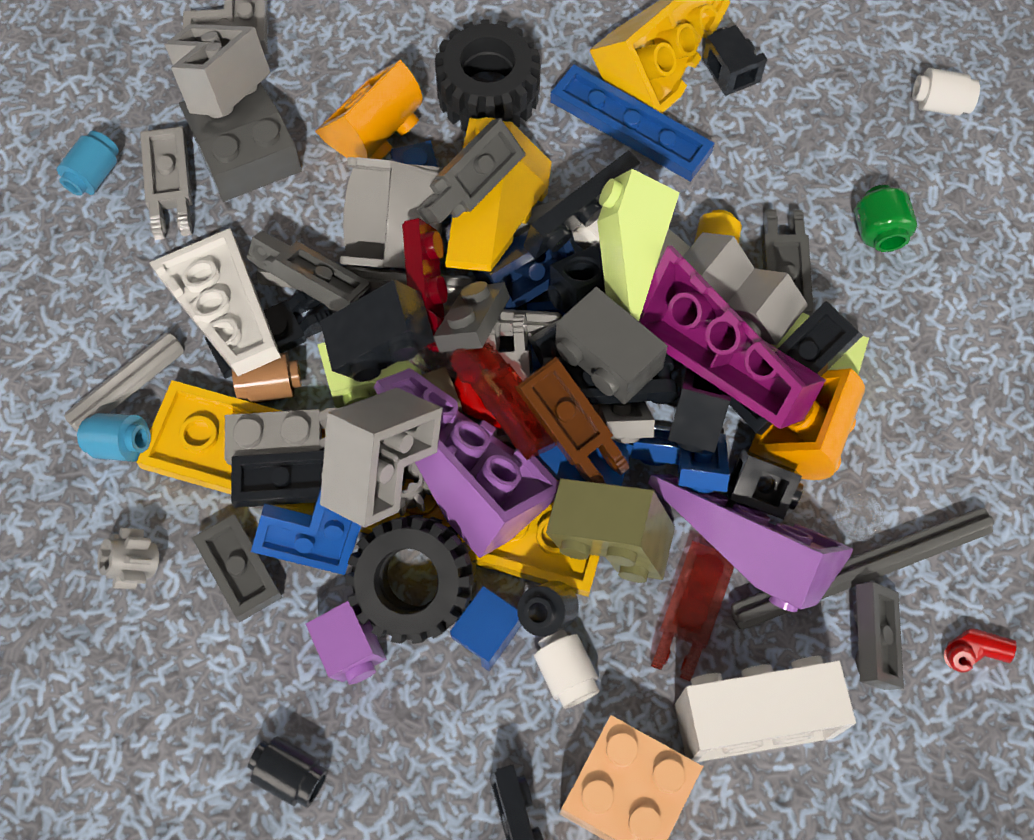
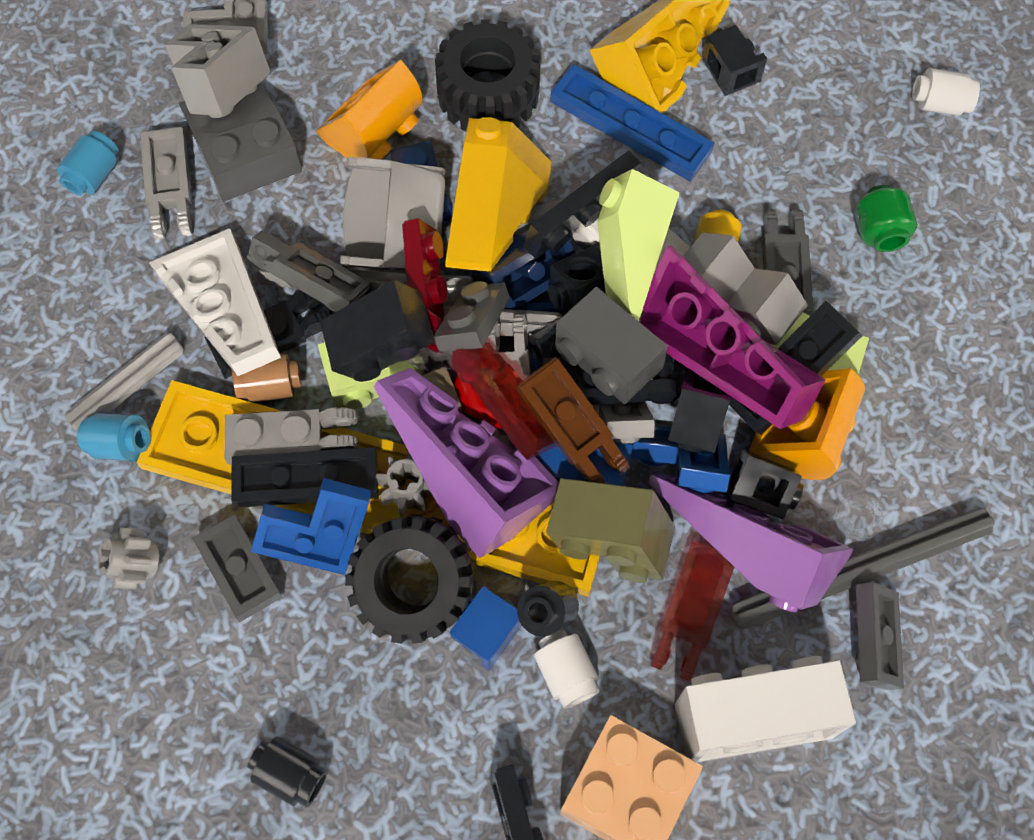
medium lavender brick [305,601,387,685] -> none
light grey brick [320,388,442,528] -> none
dark grey hinge [417,118,526,224] -> none
red arm [944,628,1017,673] -> none

